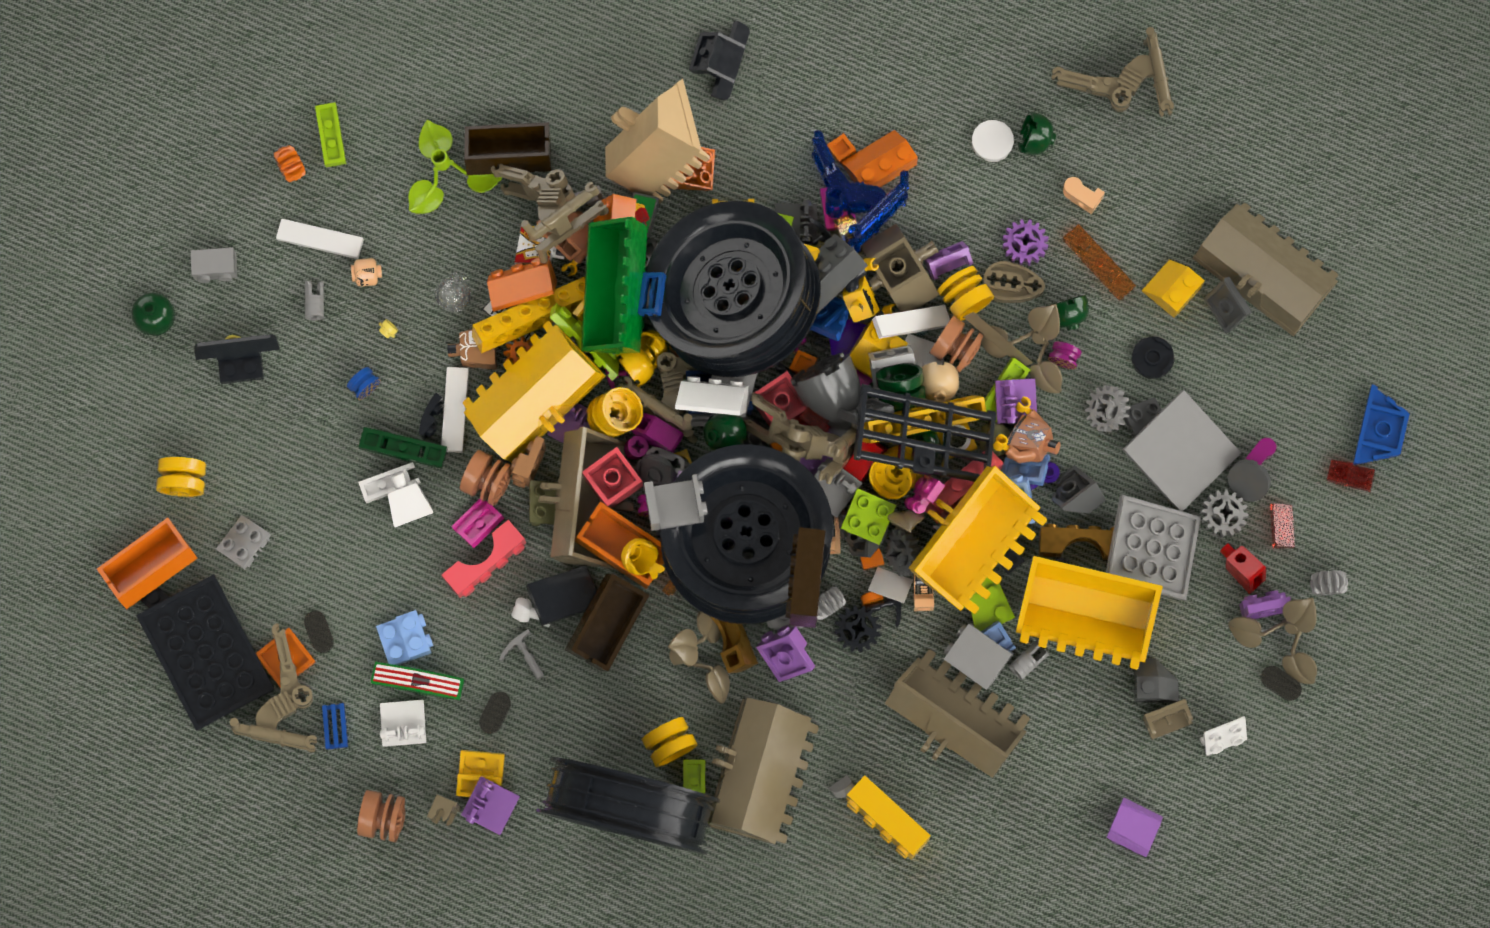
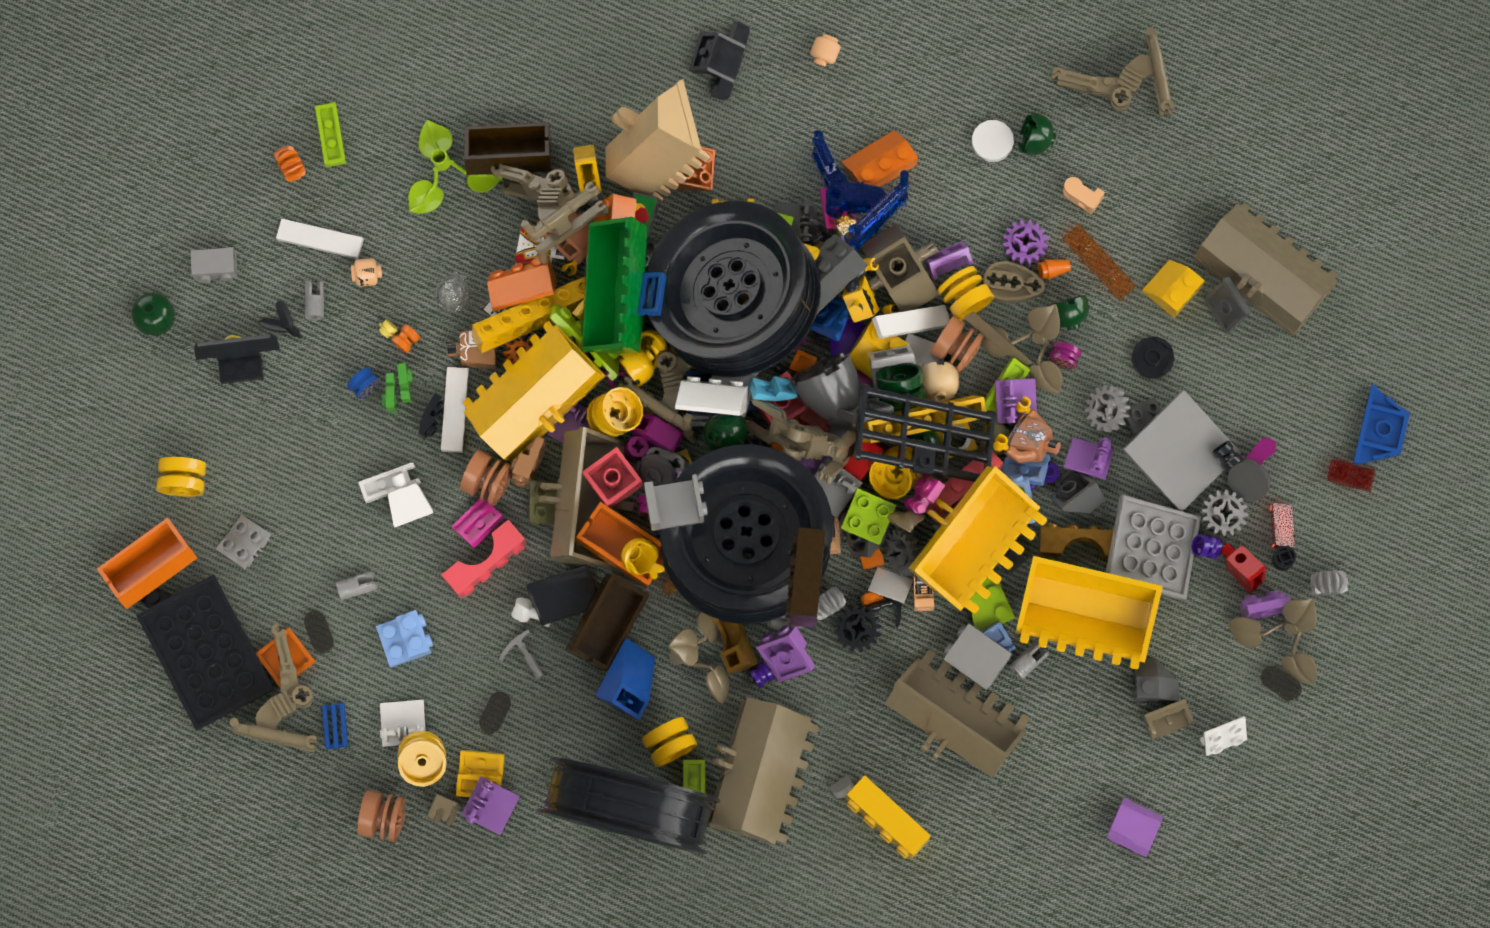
dark green hinge [358,427,448,469] -> none
slope [371,662,464,701] -> none
orange tile [827,133,856,163] -> none
none -> black piece [259,301,302,339]
none -> light grey hinge [336,571,378,600]
none -> bright green plate [382,373,397,413]
none -> orange wheel [391,324,421,354]
none -> bright green plate [397,363,413,403]
none -> yellow wheel [397,730,446,787]
none -> yellow slope [573,144,602,193]
none -> blue slope [595,638,655,720]
none -> medium azure slope [748,376,798,401]
none -> dark purple wheel [748,661,774,689]
none -> light nougat head [810,34,841,67]
none -> orange cone [1037,259,1071,280]
none -> medium lavender hinge [1064,437,1114,480]
none -> dark purple wheel [1191,535,1222,559]
none -> black wheel [1212,441,1242,471]
none -> black wheel [1271,546,1296,571]

